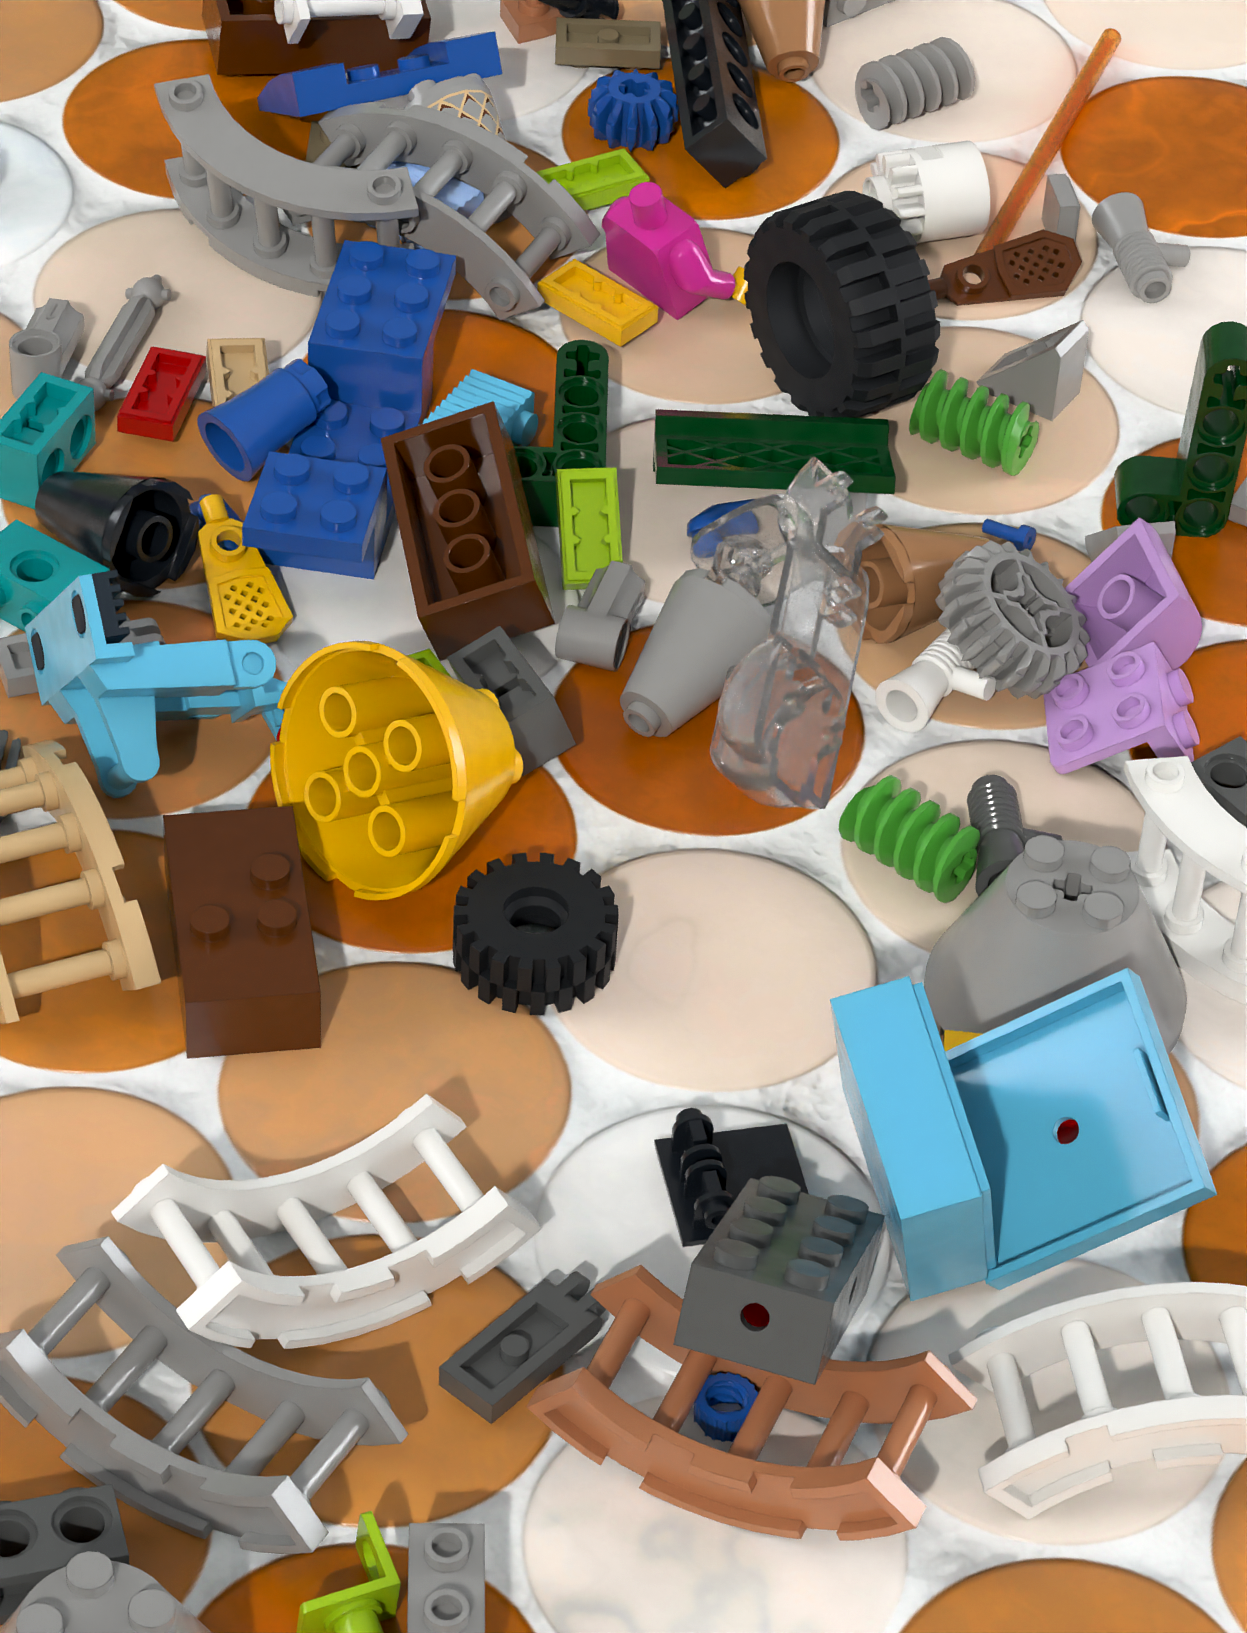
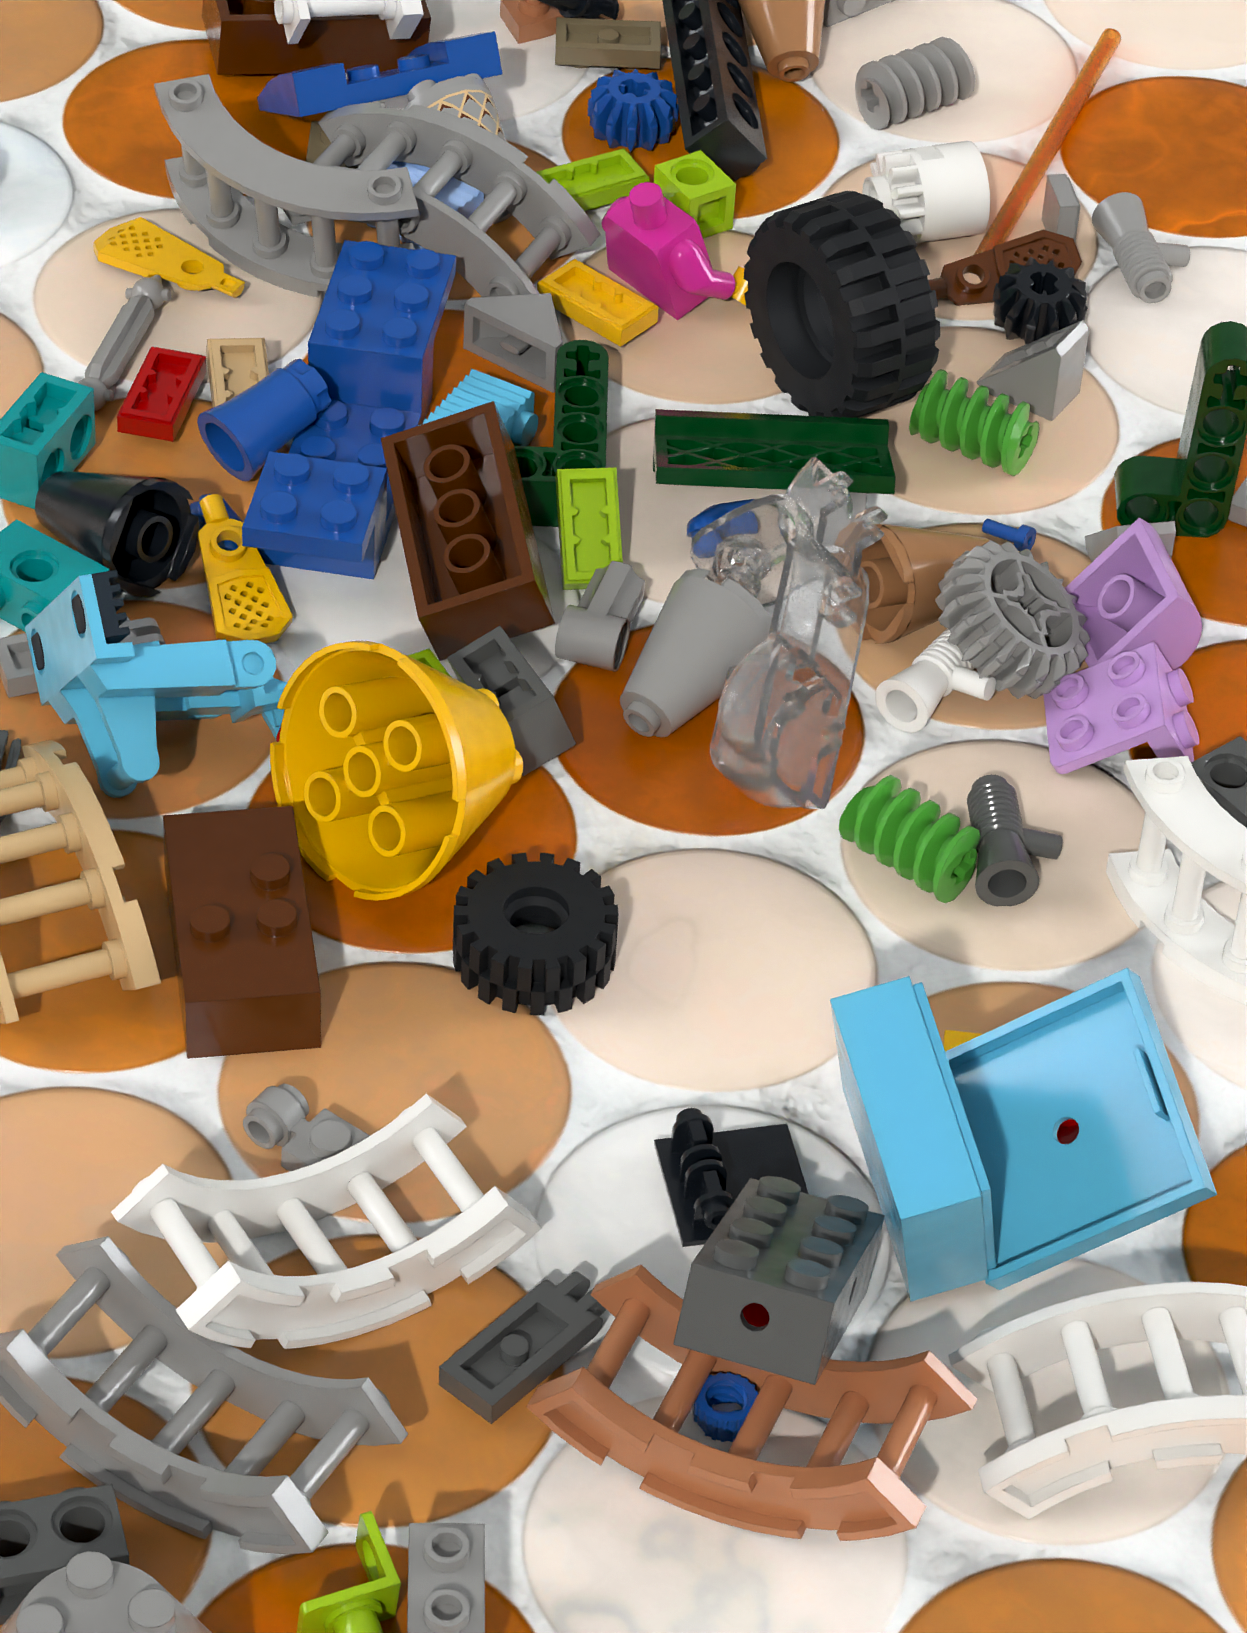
light grey piece [9,298,84,399] -> none
light grey cone [924,835,1186,1055] -> none
none -> yellow piece [93,217,245,298]
none -> light grey plate [243,1084,370,1171]
none -> light grey slope [463,293,563,393]
none -> lime brick [654,150,736,239]
none -> black gear [992,257,1088,345]

